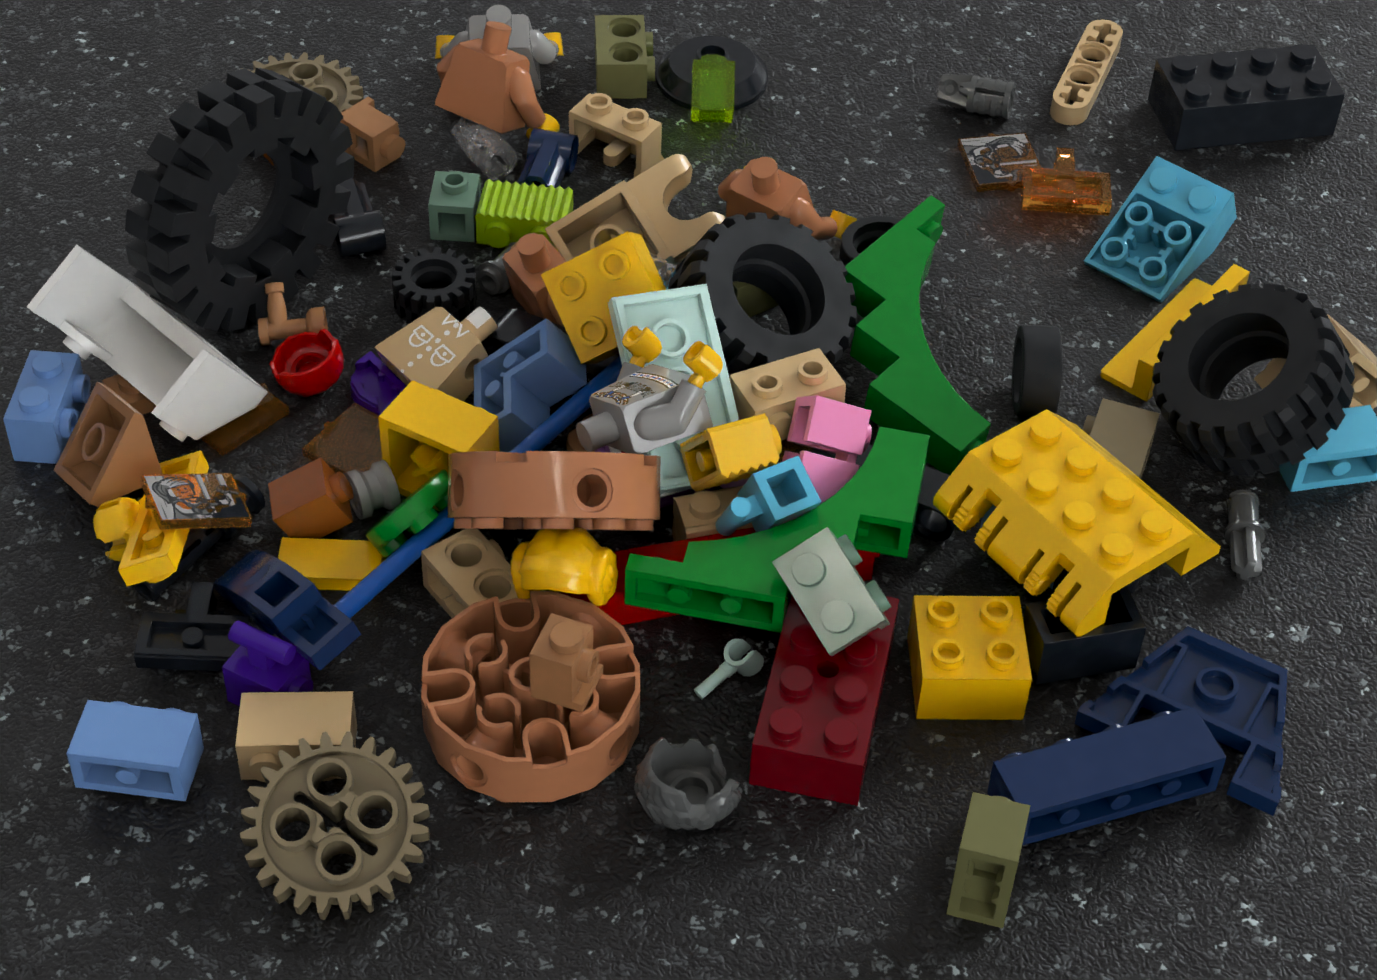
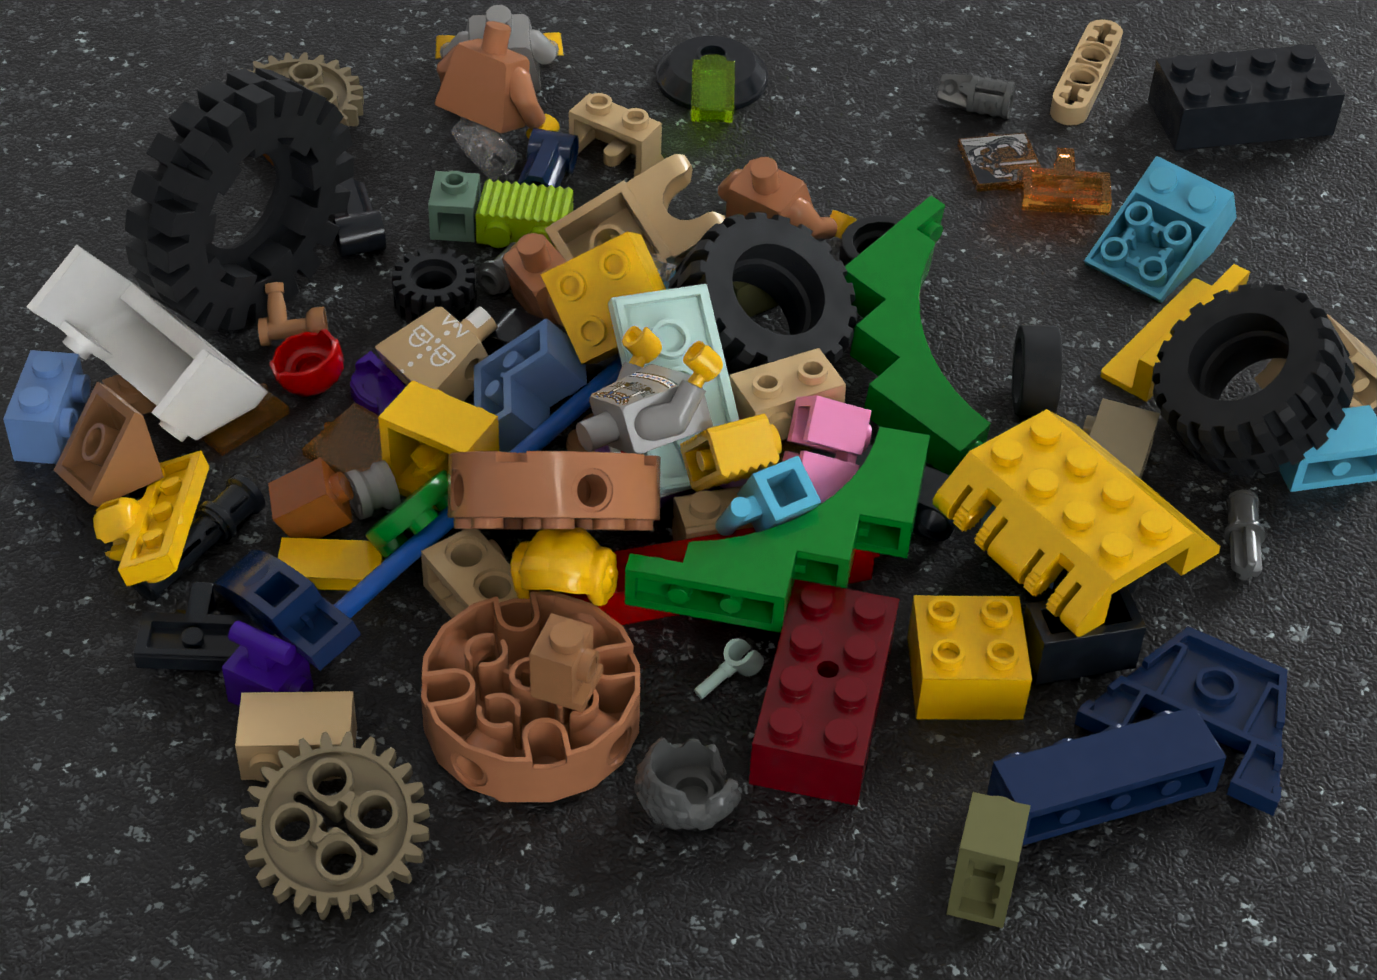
medium blue brick [66,700,204,801] -> none
piece [141,473,252,530] -> none
medium nougat brick [340,96,405,172] -> none
olive brick [595,15,655,99] -> none
sand green bracket [772,527,892,656] -> none

